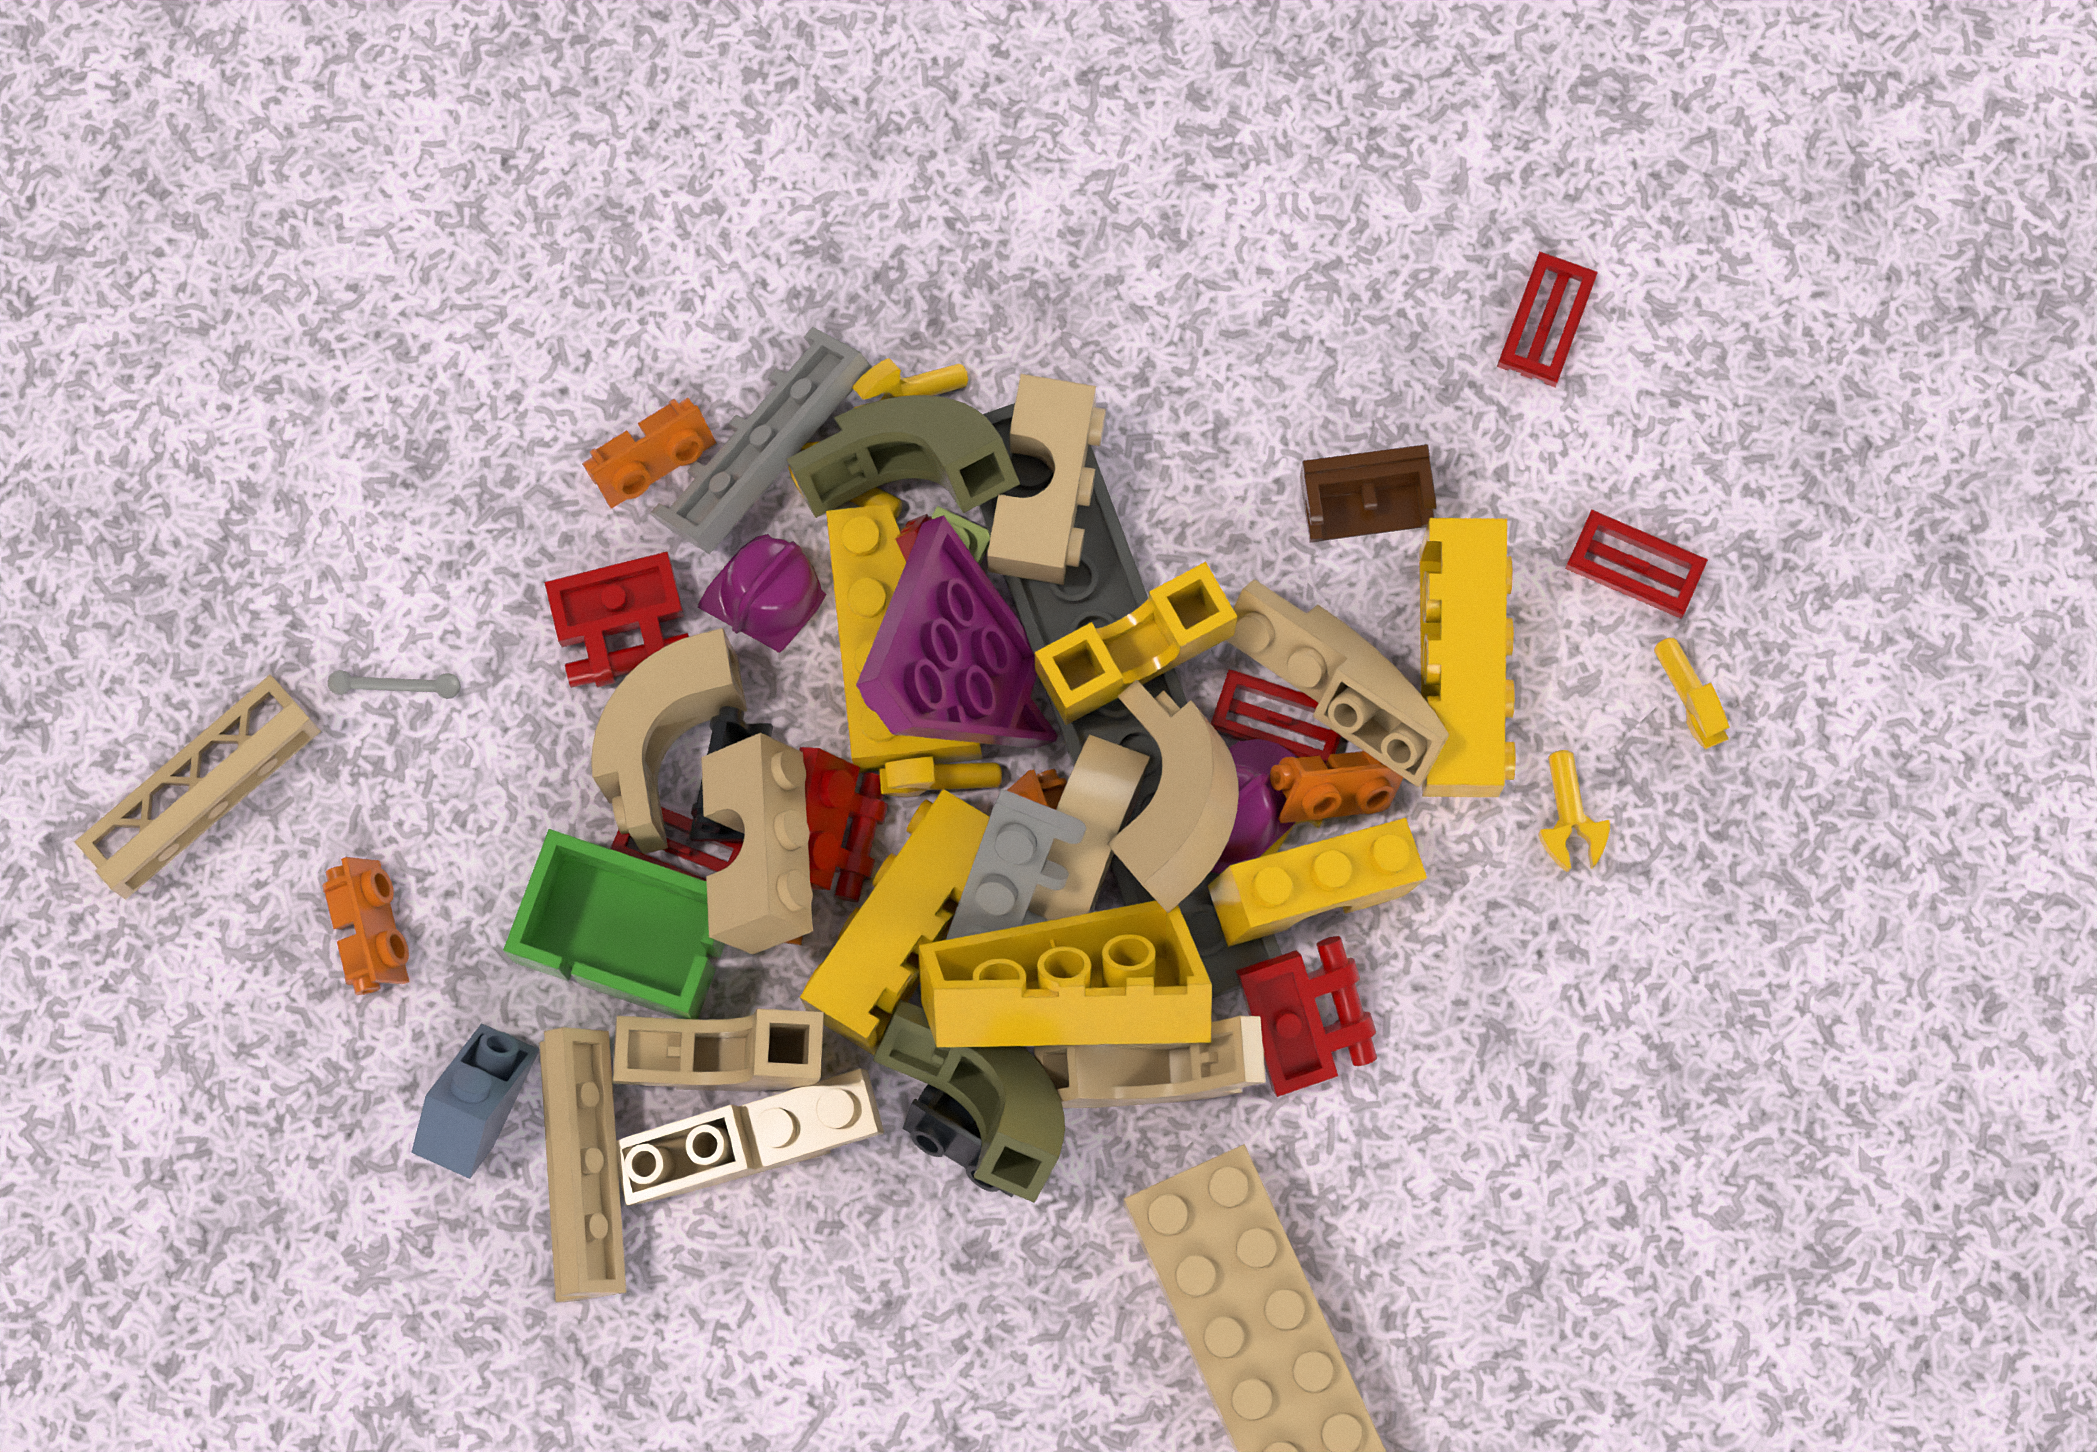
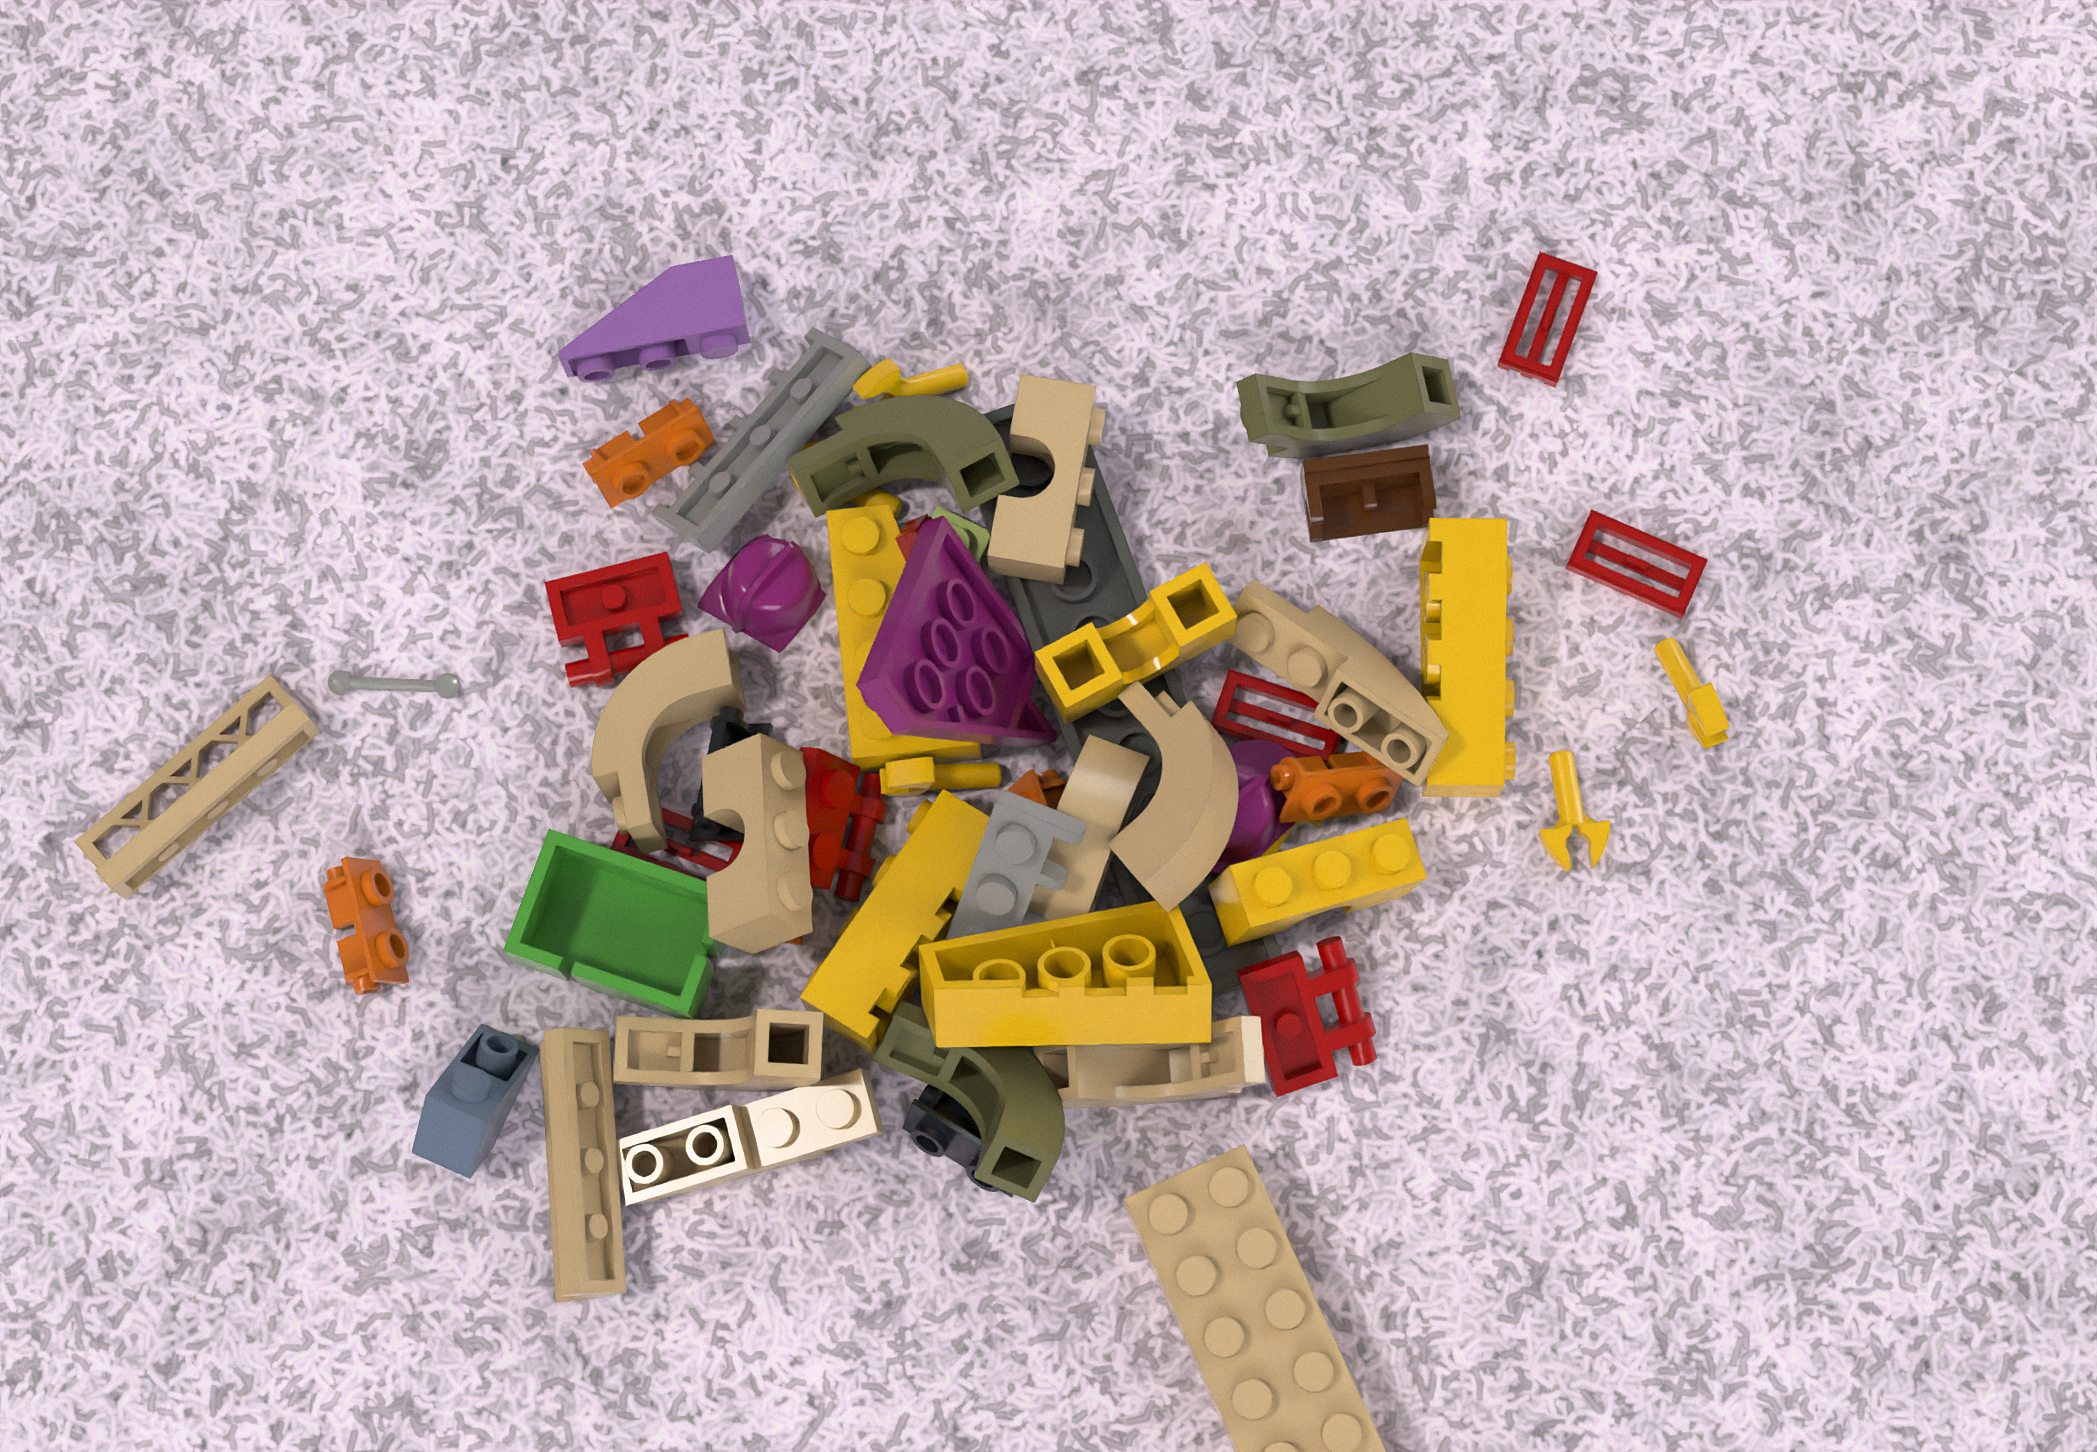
none -> medium lavender slope [558,255,751,383]
none -> olive arch [1236,352,1461,458]

